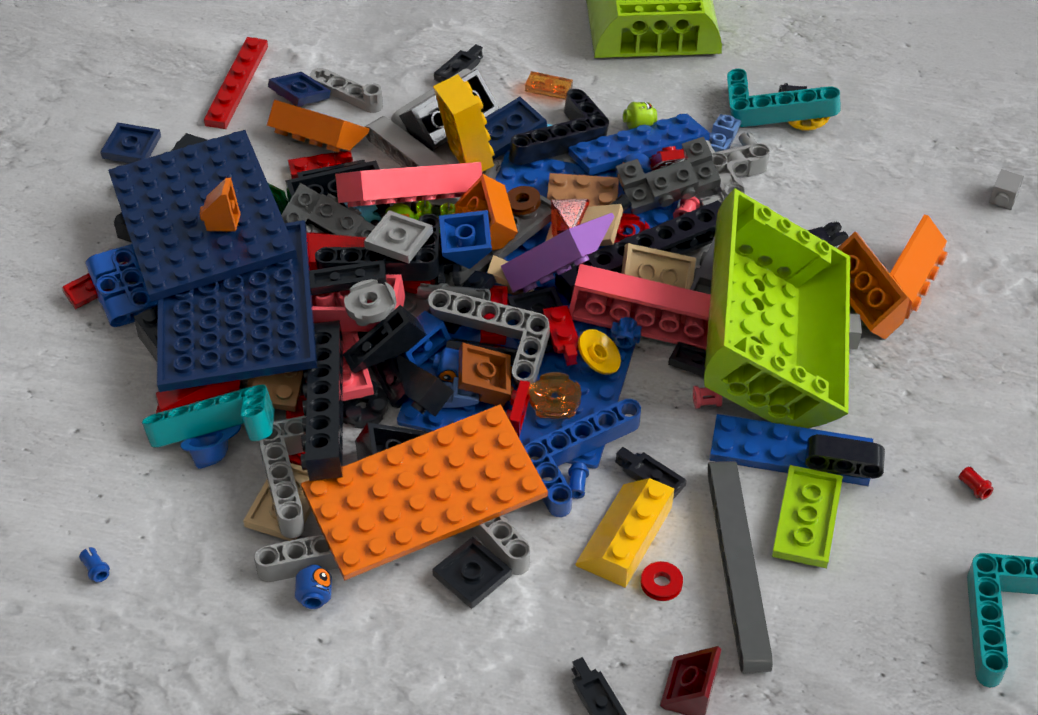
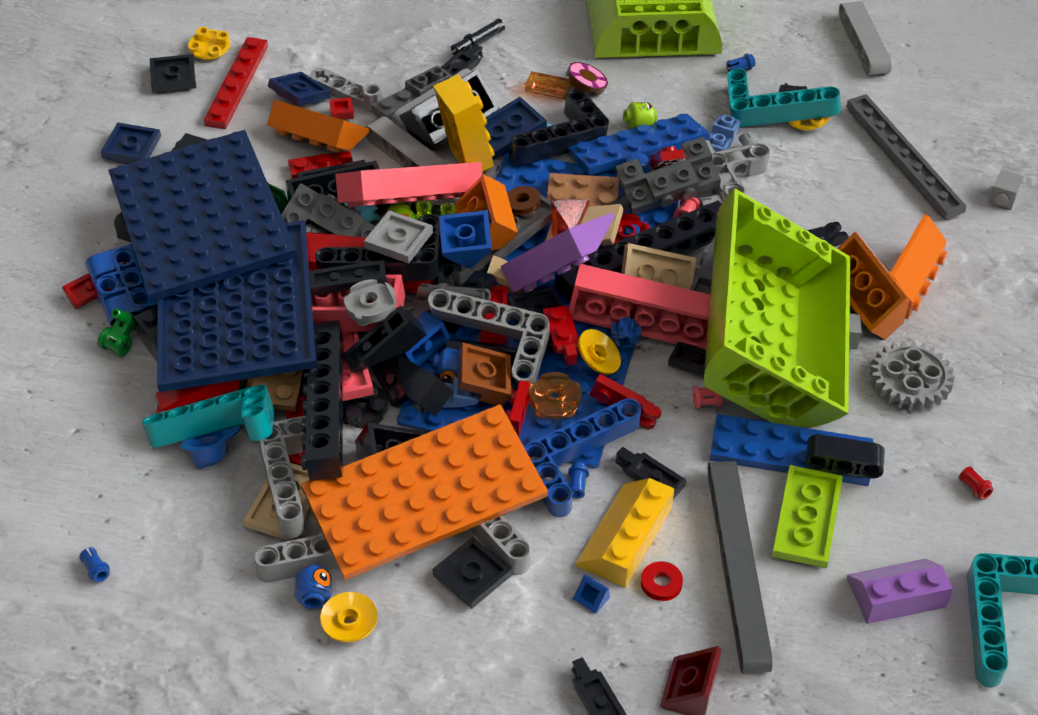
orange slope [200,178,241,231] -> none
none -> green piece [97,308,137,357]
none -> black plate [149,54,197,93]
none -> yellow dish [188,27,231,60]
none -> yellow dish [320,592,378,643]
none -> red plate [329,97,354,120]
none -> dark grey slope [372,65,452,120]
none -> black pin [450,18,505,55]
none -> tile [565,62,608,95]
none -> blue slope [573,574,610,613]
none -> red hinge [589,374,662,429]
none -> blue pin [726,53,756,72]
none -> light grey beam [839,1,891,76]
none -> dark grey plate [846,94,967,219]
none -> medium lavender slope [847,559,953,624]
none -> light grey gear [869,340,955,411]

